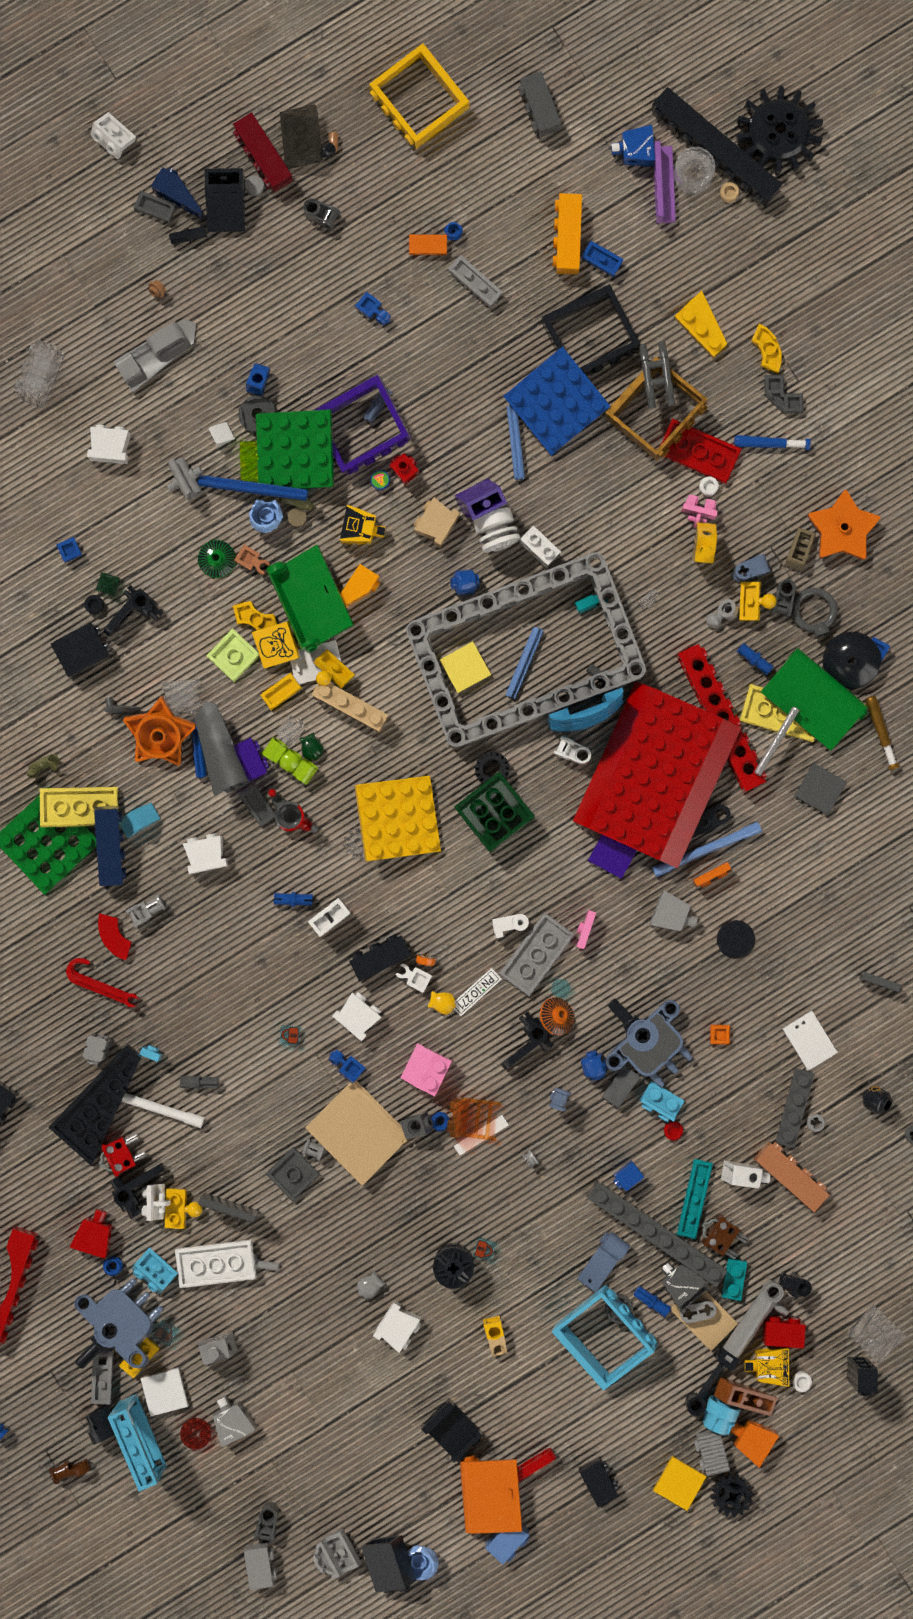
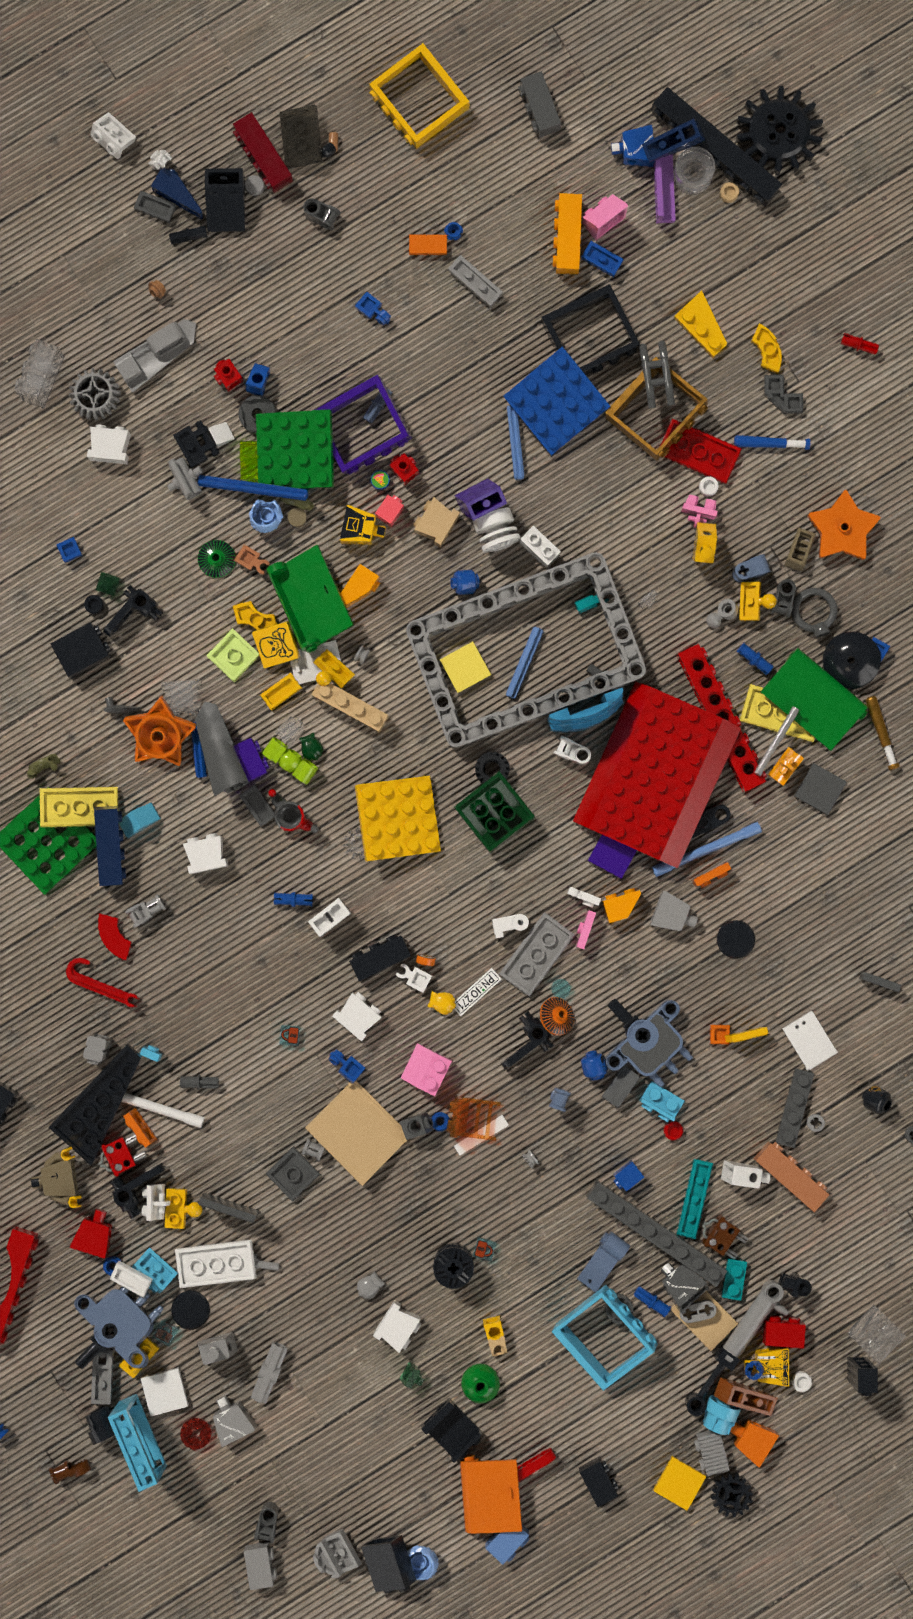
none -> dark tan torso [31,1147,82,1208]
none -> light grey gear [69,368,121,420]
none -> white tile [110,1261,153,1297]
none -> orange plate [123,1108,157,1148]
none -> white plate [148,150,172,170]
none -> black piece [171,1290,210,1330]
none -> black plate [173,420,220,468]
none -> red brick [213,359,244,392]
none -> light grey piece [251,1342,288,1404]
none -> light grey bush [354,646,370,665]
none -> coral brick [375,495,404,527]
none -> clear green tile [399,1362,425,1389]
none -> green piece [461,1363,500,1403]
none -> white plate [567,887,601,908]
none -> bright pink slope [582,194,628,241]
none -> light orange slope [602,888,641,923]
none -> dark blue slope [642,119,705,163]
none -> yellow tile [725,1027,768,1043]
none -> blue bush [745,1360,764,1380]
none -> light orange hips [767,747,804,786]
none -> red axle [840,332,879,355]

